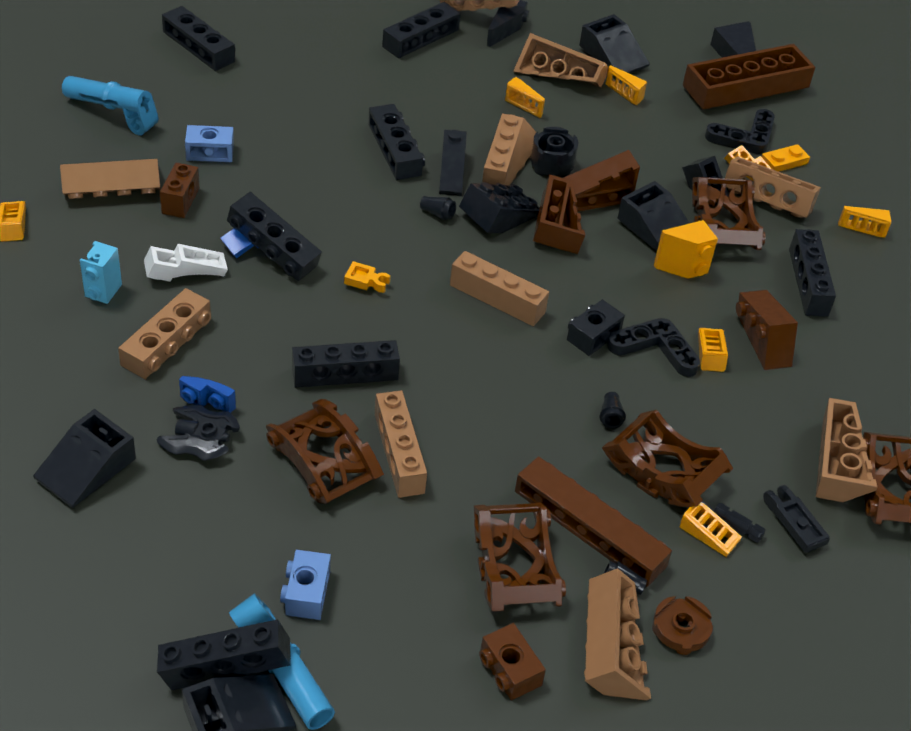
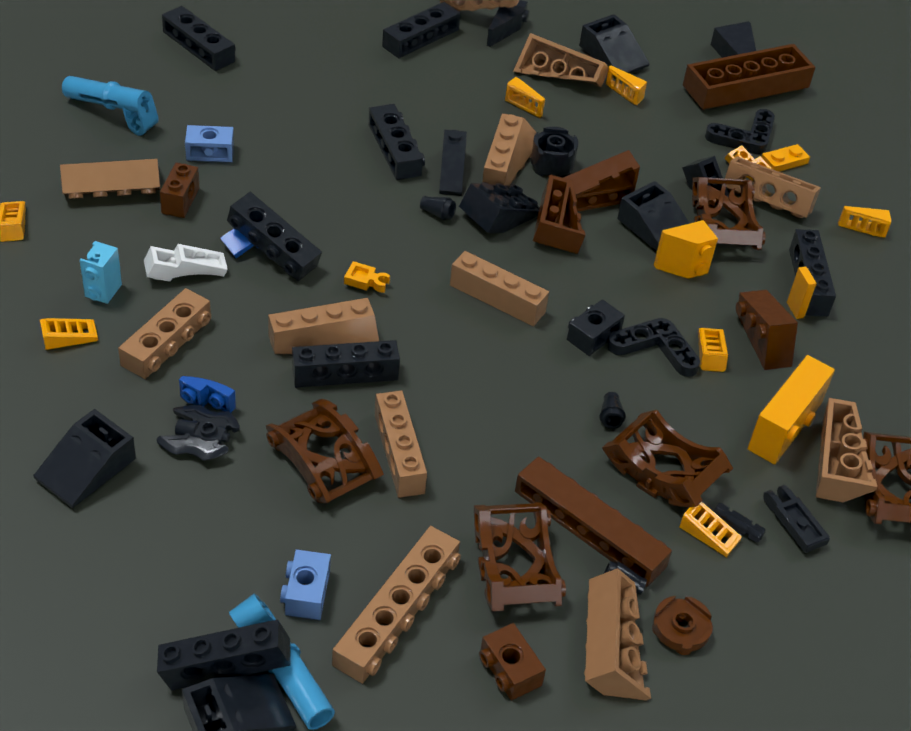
none -> light orange slope [40,318,98,350]
none -> medium nougat wedge [268,298,379,354]
none -> medium nougat brick [332,525,461,684]
none -> light orange brick [747,355,835,465]
none -> light orange tile [787,267,817,319]

